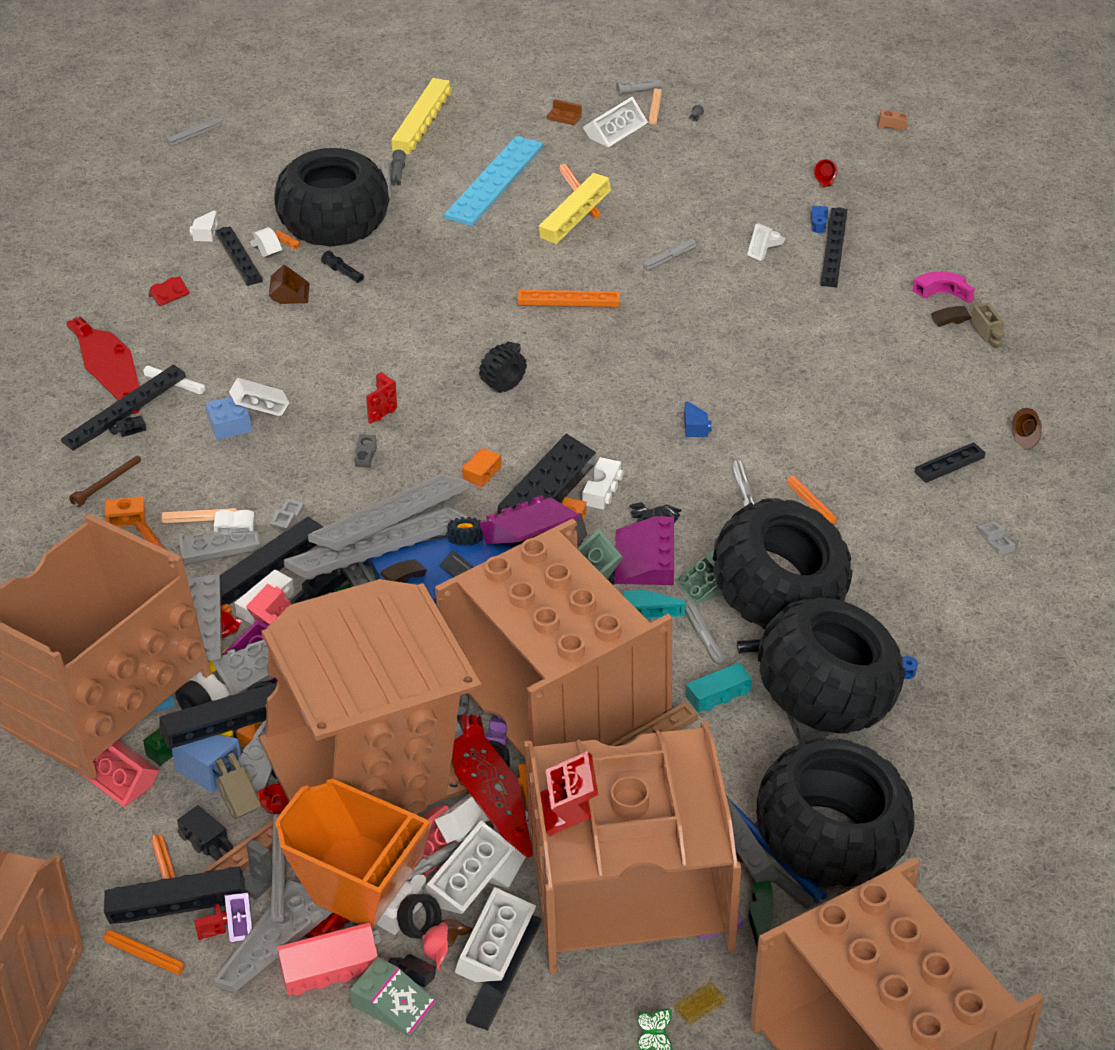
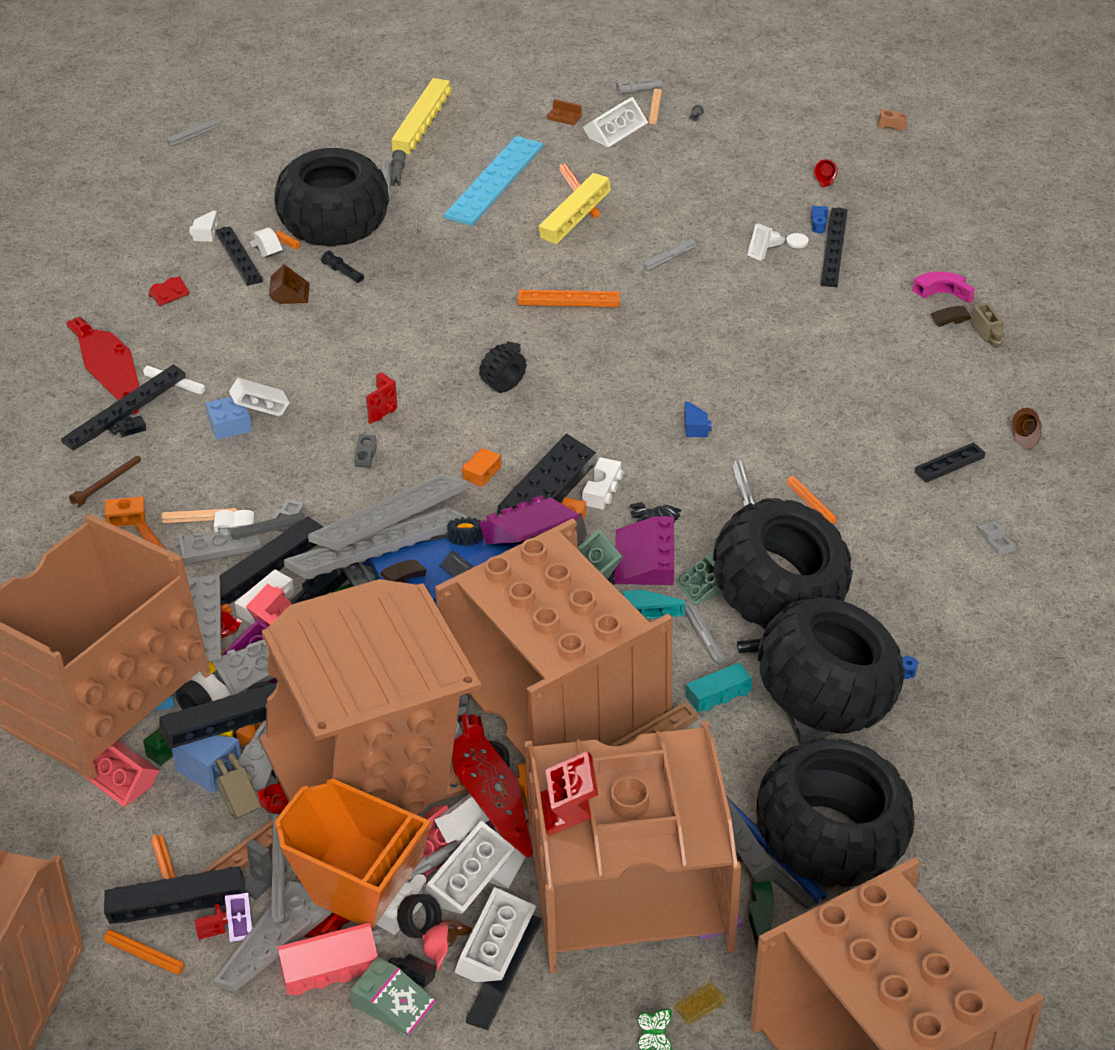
black hinge [177,805,233,860] -> none
medium lavender slope [485,715,509,746] -> none
none -> dark grey axle [230,512,305,540]
none -> white piece [786,233,808,248]

